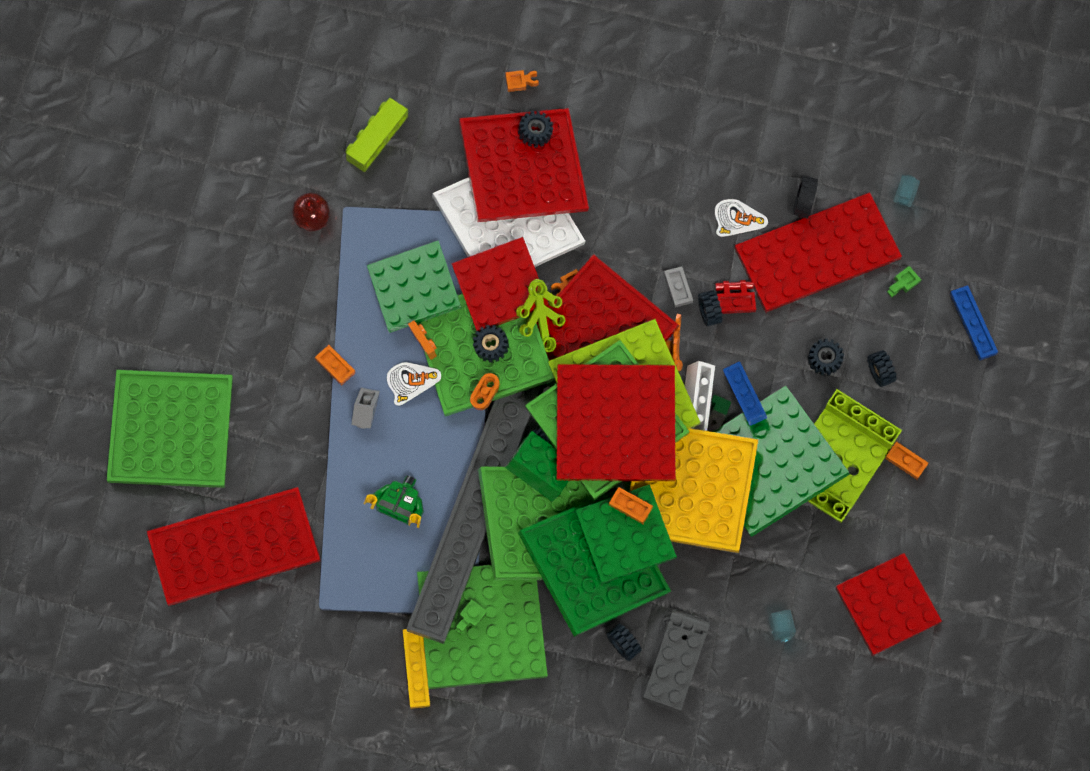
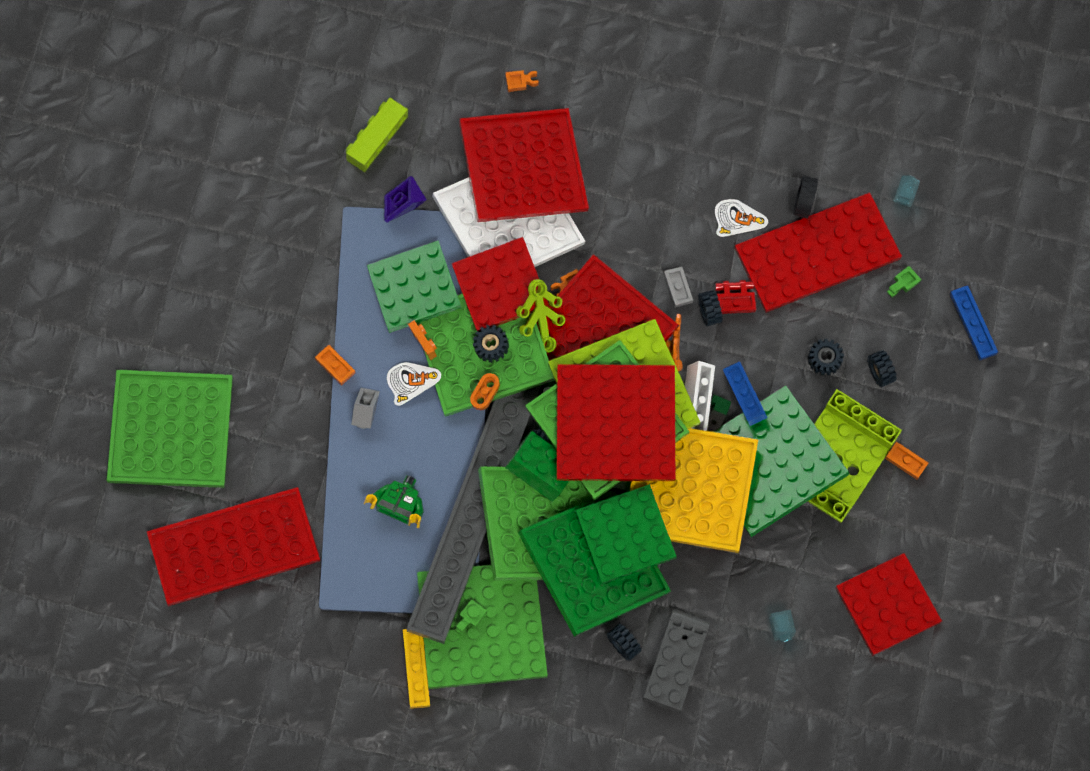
clear red cylinder [292,192,330,231] -> none
black bush [518,111,553,148] -> none
orange plate [609,487,653,524] -> none
none -> dark purple slope [384,176,427,223]

